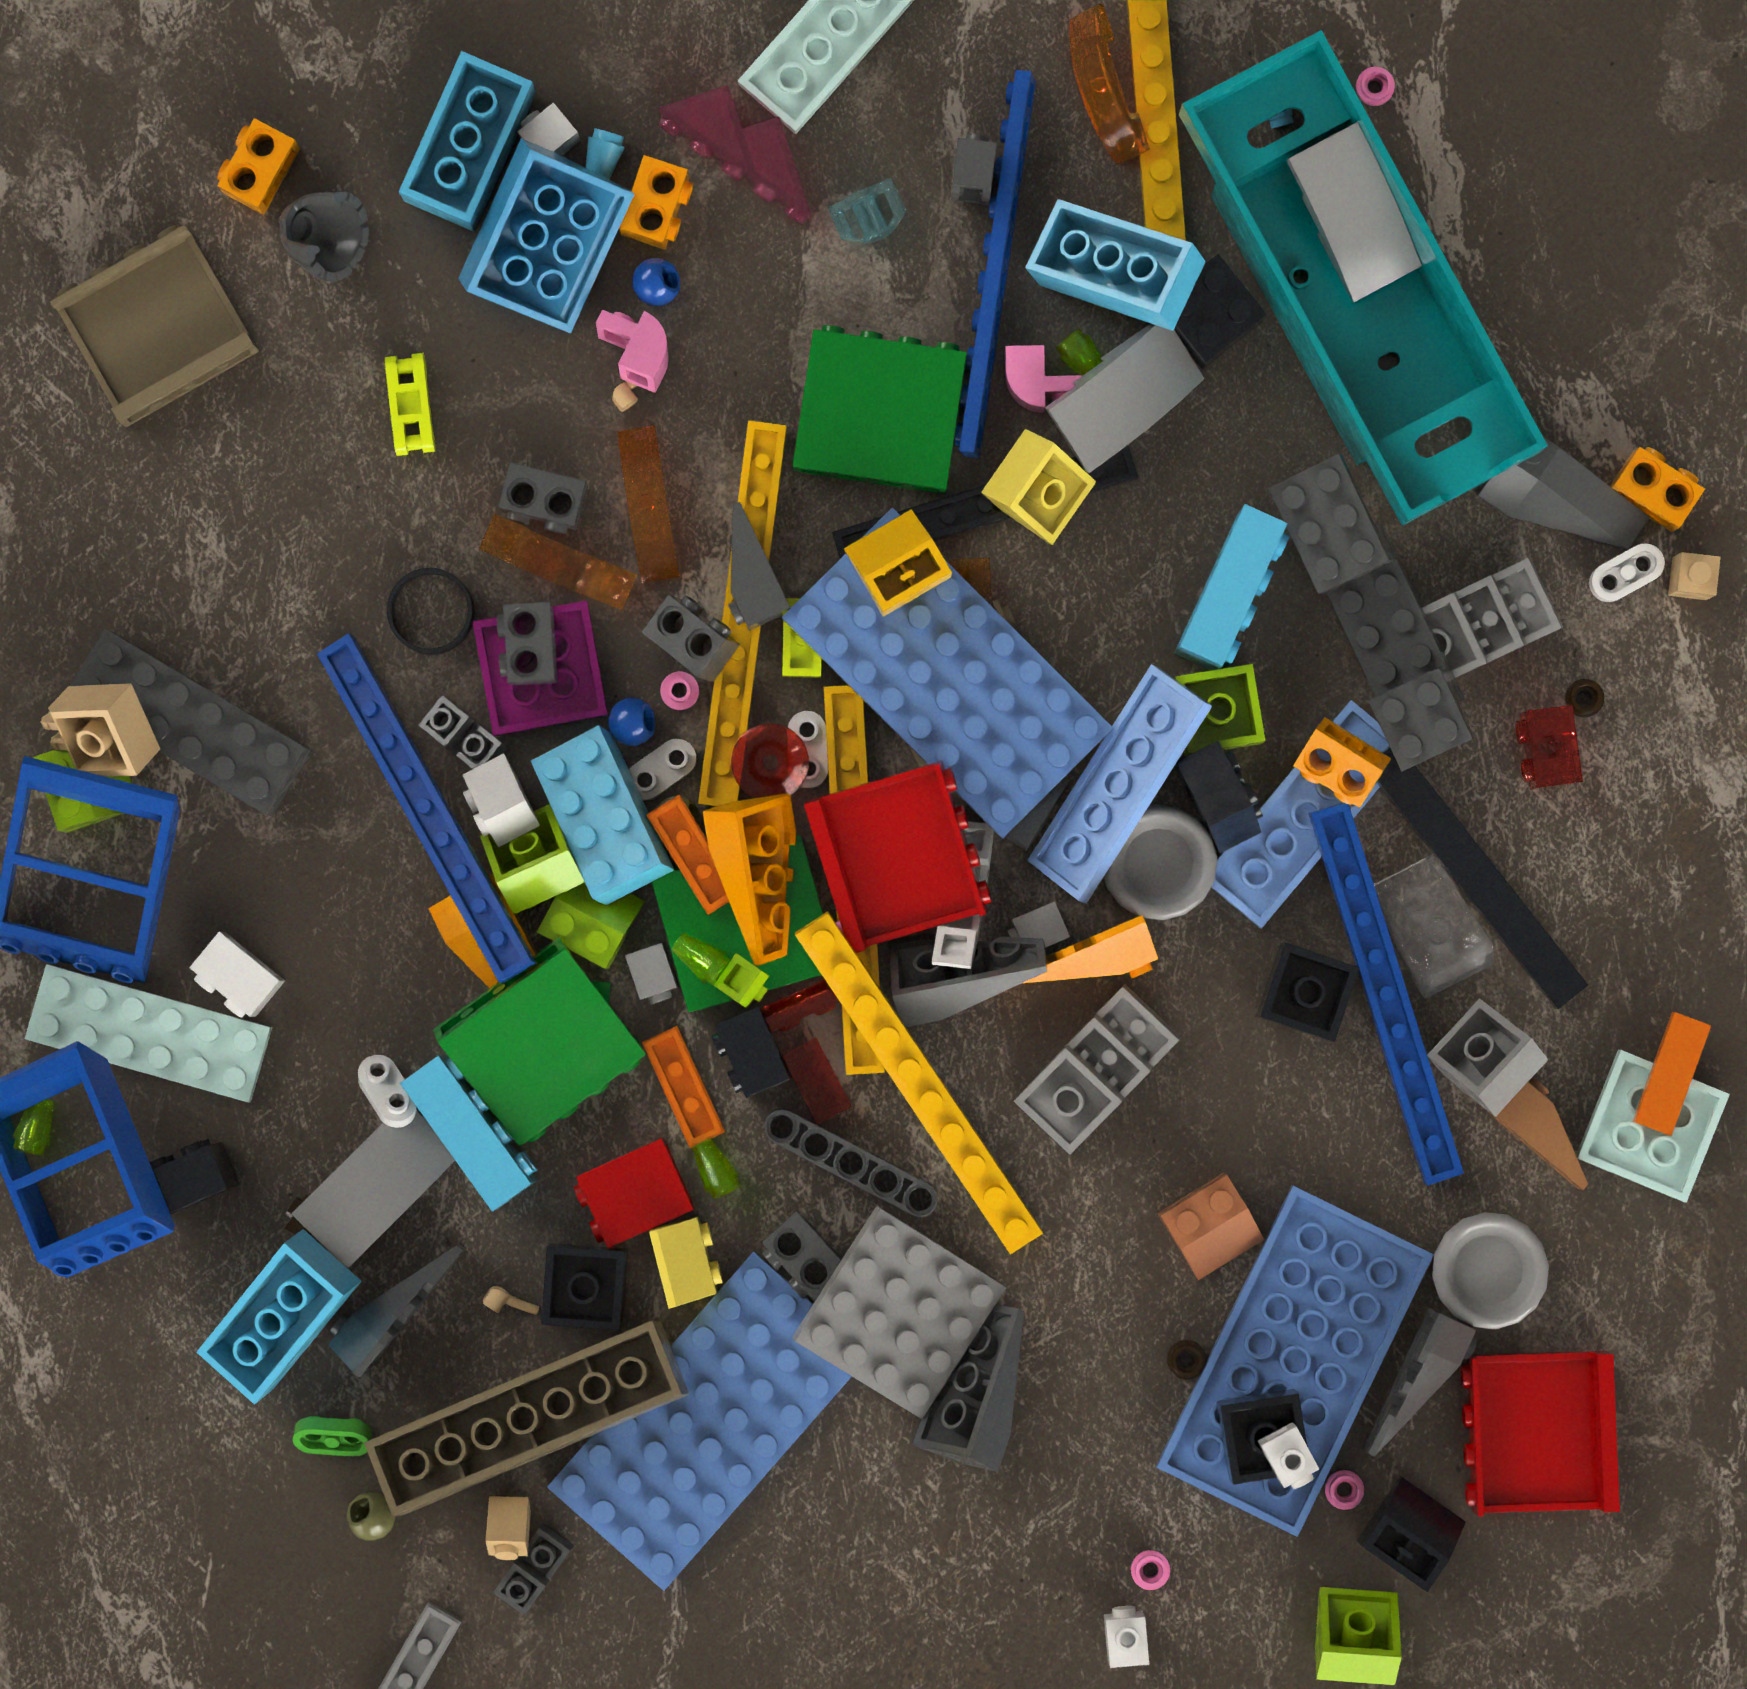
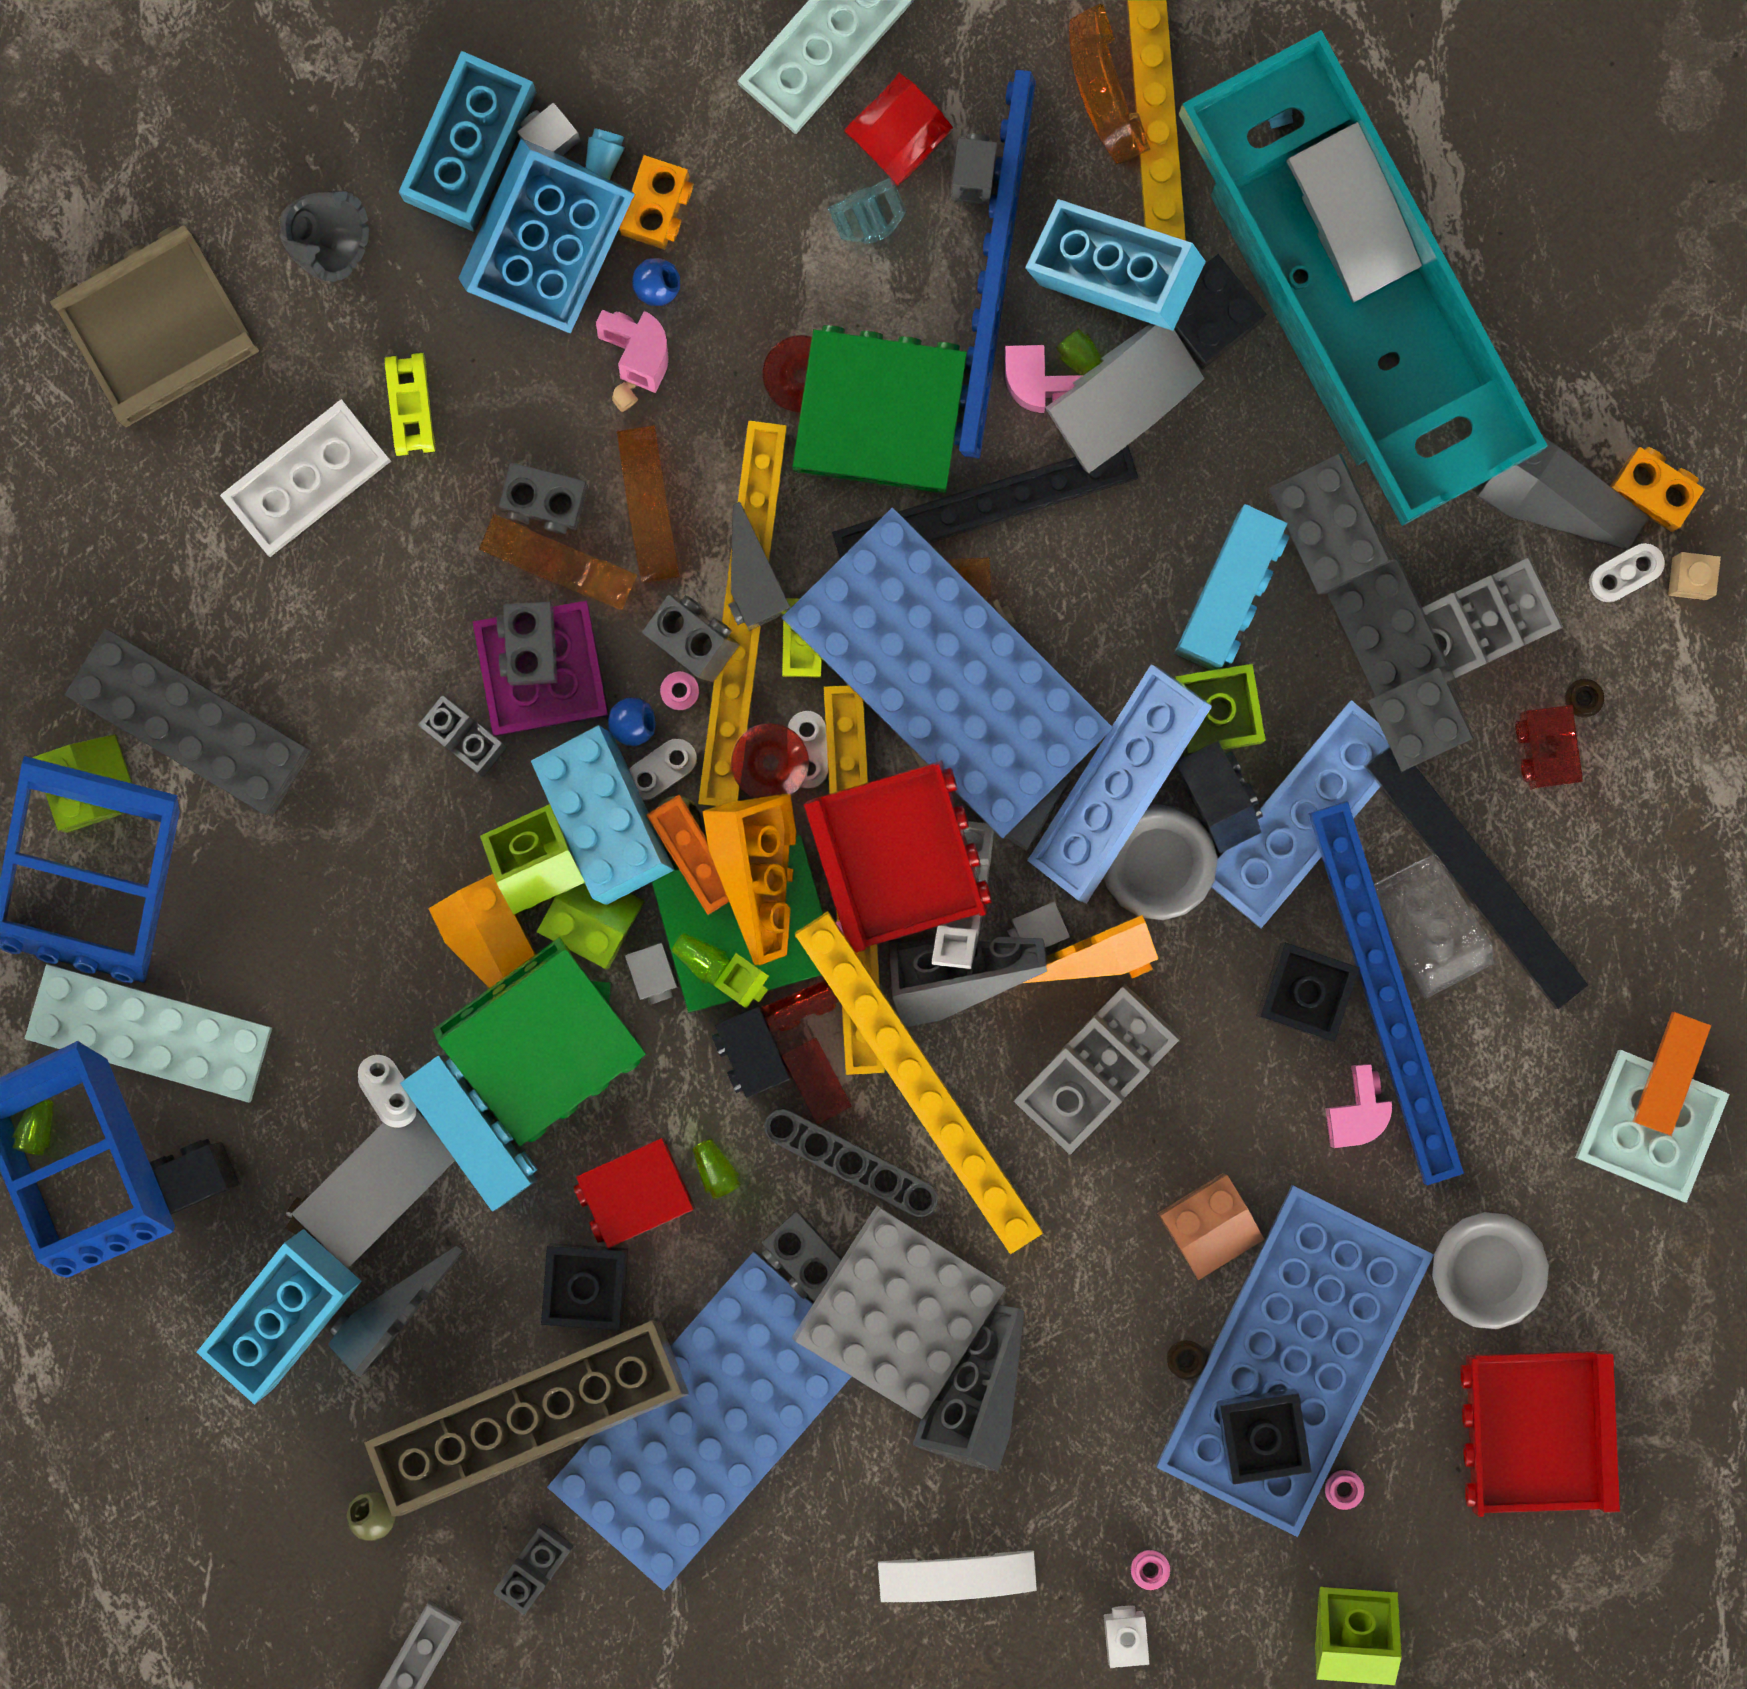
tan hinge [40,683,160,777] -> none
white brick [189,931,285,1018] -> none
light orange brick [217,118,300,215] -> none
bright green plate [293,1416,373,1456] -> none
blue plate [317,633,536,984] -> none
black tyre [387,568,474,655] -> none
white brick [463,753,540,847] -> none
tan hand [483,1286,539,1315] -> none
tan brick [486,1496,531,1560] -> none
orange tile [642,1026,726,1148] -> none
light yellow slope [649,1216,723,1309] -> none
clear pink slope [657,85,812,225] -> none
yellow slope [844,509,952,617] -> none
light yellow slope [981,429,1096,545] -> none
white brick [1258,1422,1319,1489] -> none
light orange brick [1293,717,1391,808] -> none
bright pink plate [1356,67,1395,106] -> none
black slope [1356,1476,1466,1592] -> none
dark grey wedge [1363,1307,1477,1456] -> none
light grey brick [1427,998,1548,1117] -> none
medium nougat slope [1487,1077,1588,1190] -> none
none -> white plate [220,399,391,557]
none -> clear red dish [763,335,812,413]
none -> red slope [844,72,953,187]
none -> white slope [878,1550,1037,1602]
none -> bright pink brick [1325,1064,1392,1148]

